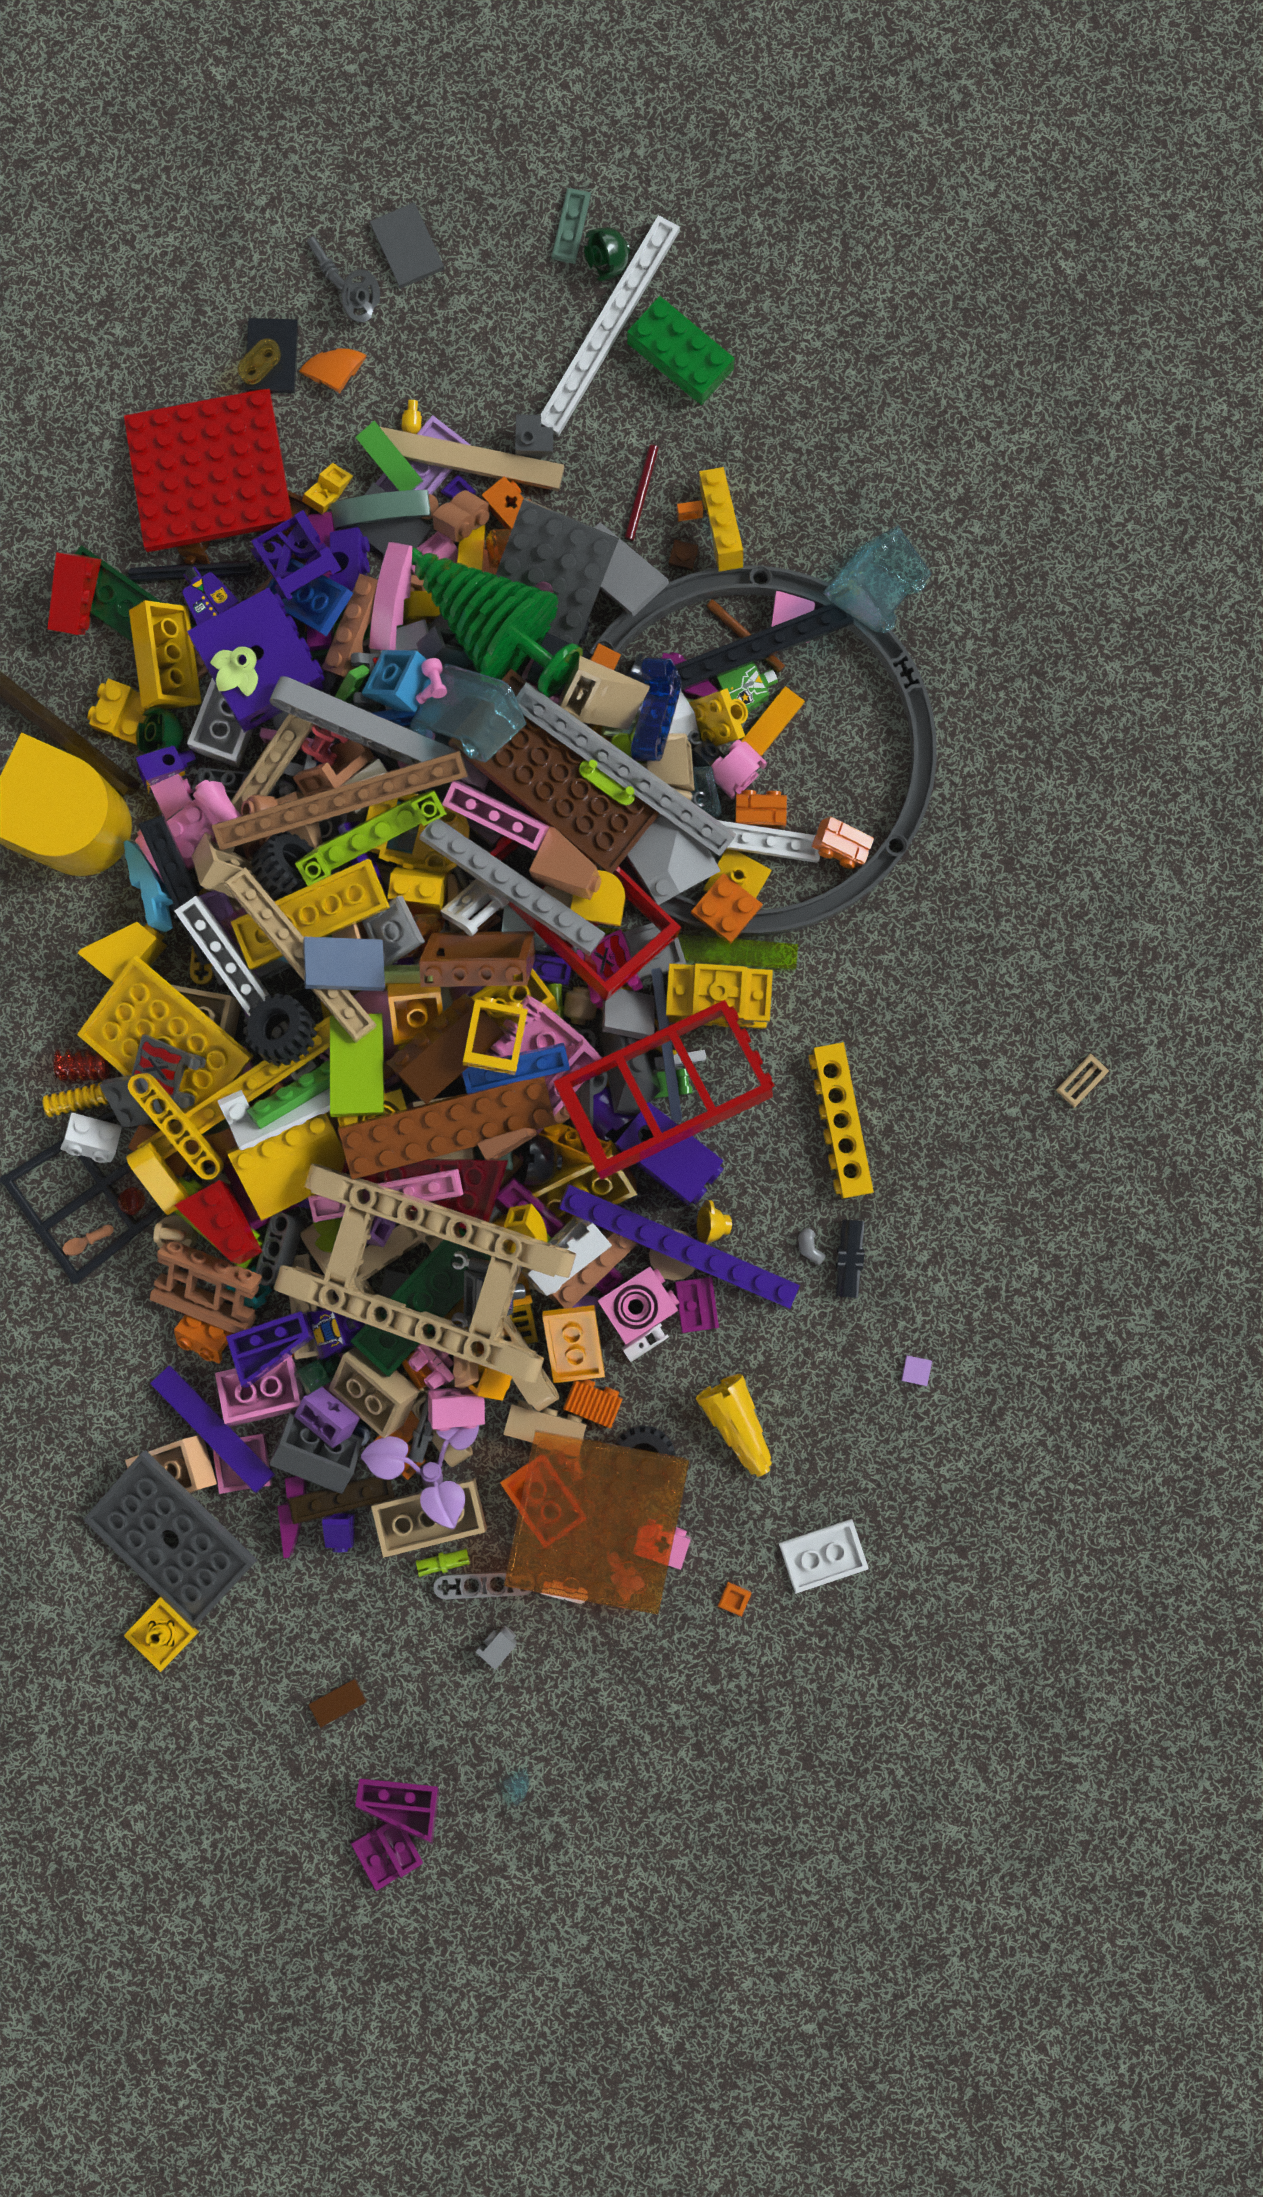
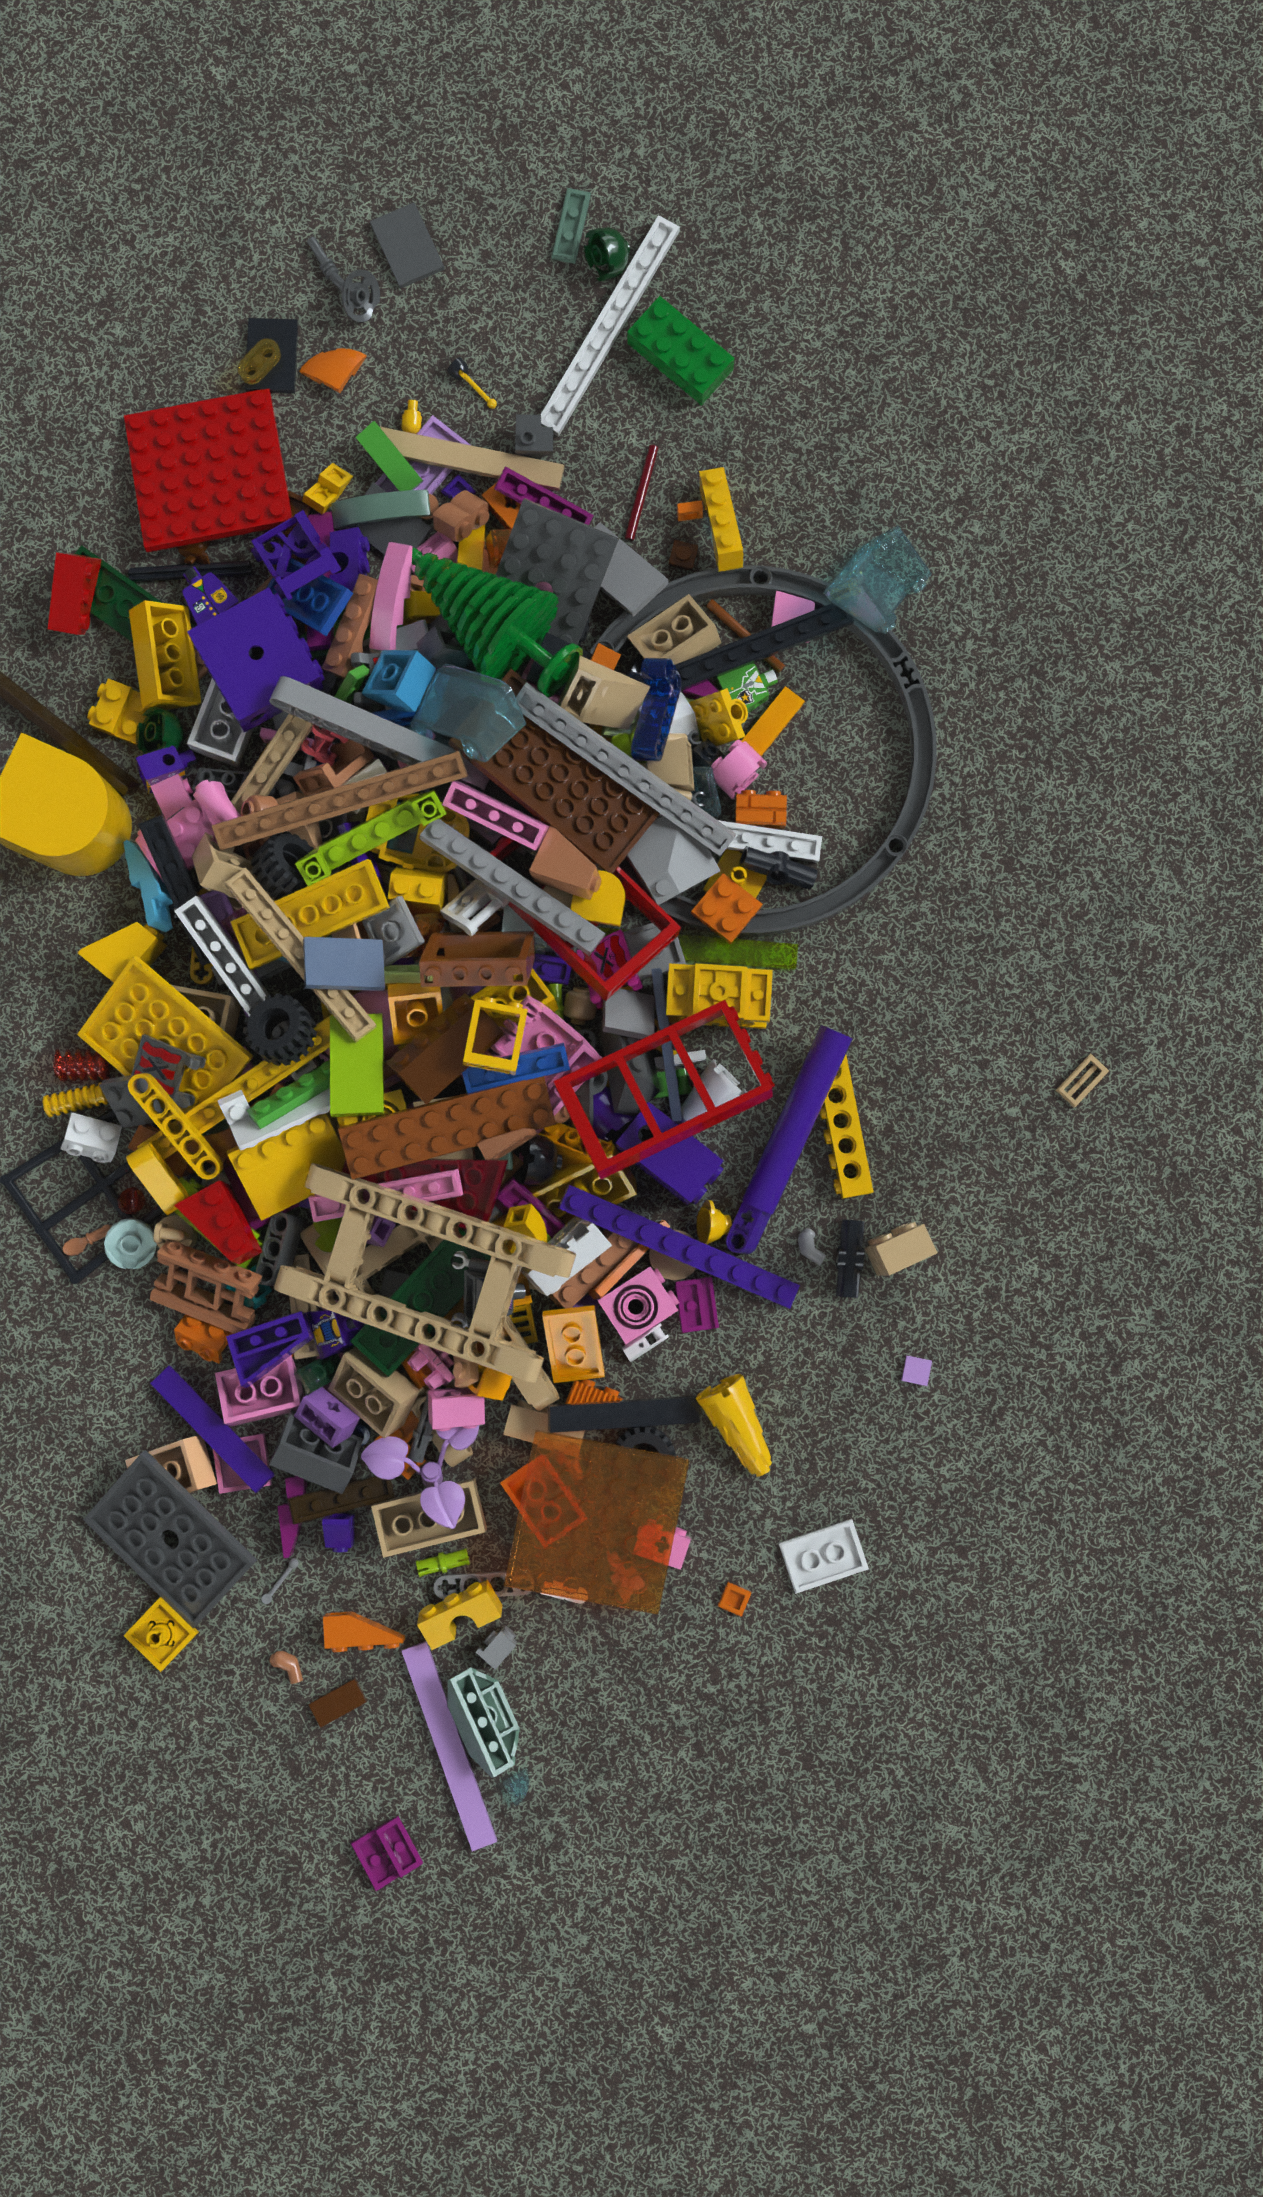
yellowish green plate [210,647,258,696] -> none
magenta wedge [355,1778,440,1845] -> none
bright pink piece [416,658,447,704] -> none
lime piece [579,760,635,806] -> none
brick [812,816,874,869] -> none
none -> light aqua tile [104,1218,157,1269]
none -> light grey hinge [261,1558,299,1604]
none -> nougat arm [270,1651,303,1684]
none -> orange slope [323,1611,405,1652]
none -> lavender tile [402,1641,497,1851]
none -> yellow arch [417,1580,502,1650]
none -> hinge [447,357,497,409]
none -> sand green wedge [447,1667,520,1778]
none -> magenta slope [494,466,594,525]
none -> black tile [548,1396,700,1433]
none -> orange tile [588,1220,671,1300]
none -> tan slope [627,594,721,671]
none -> white cone [681,1059,747,1123]
none -> dark purple piece [726,1025,852,1255]
none -> black piece [739,846,818,890]
none -> tan brick [864,1222,937,1276]

